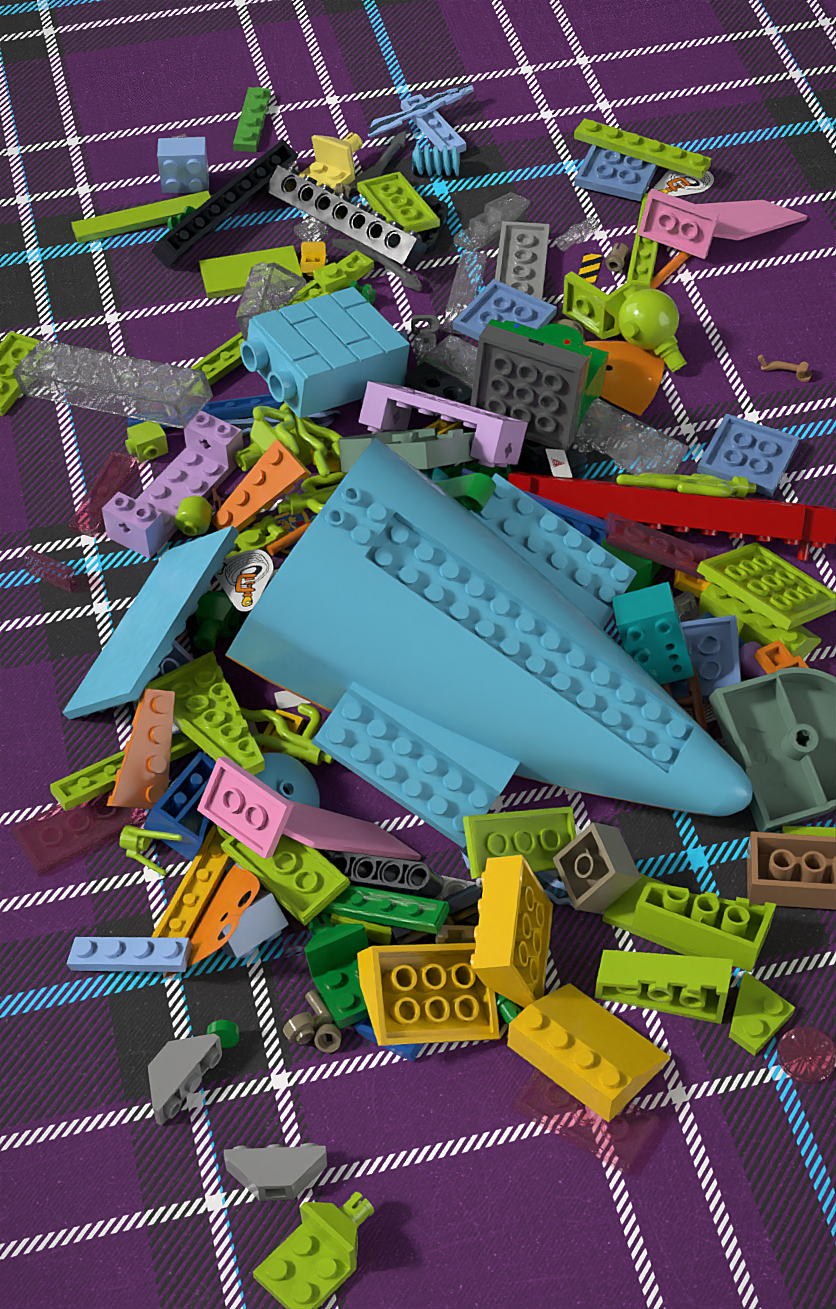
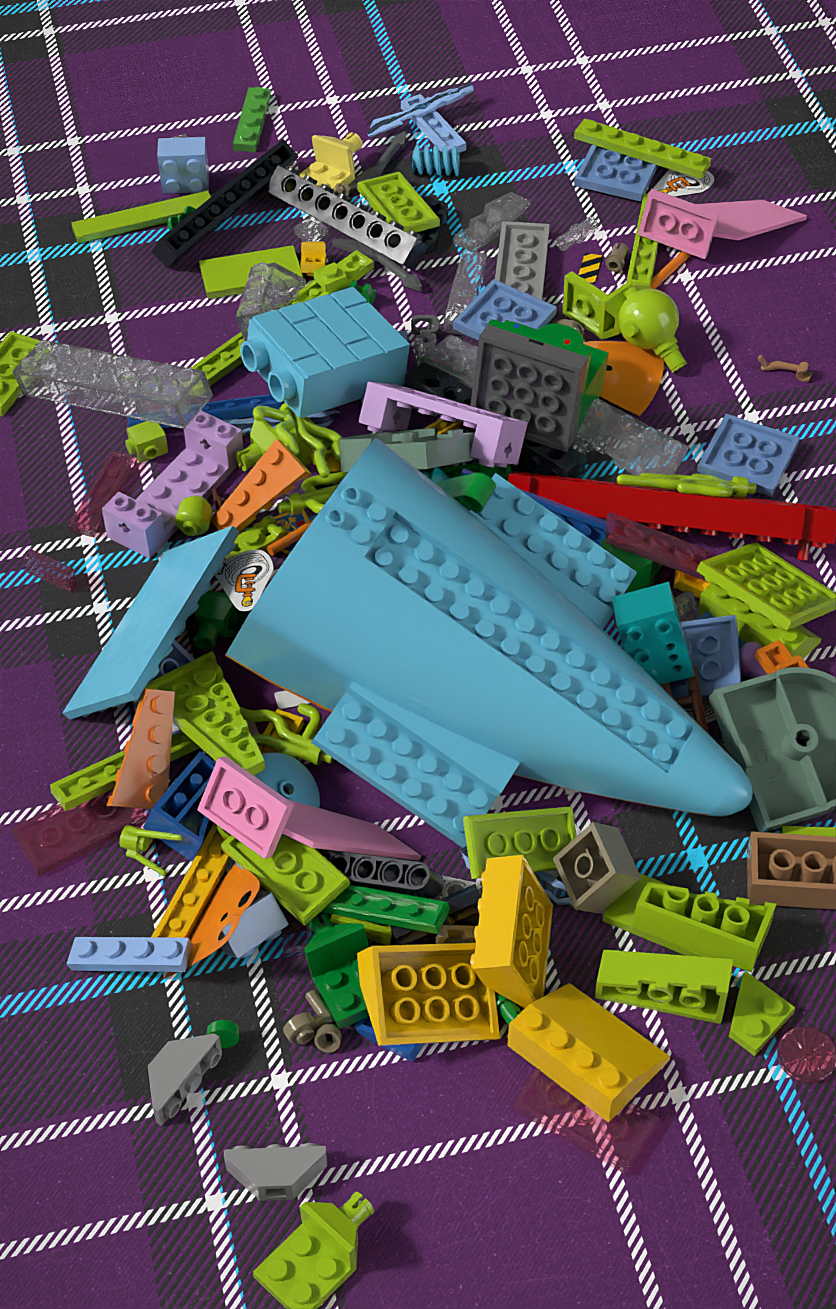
white sticker [546,449,572,478] -> none

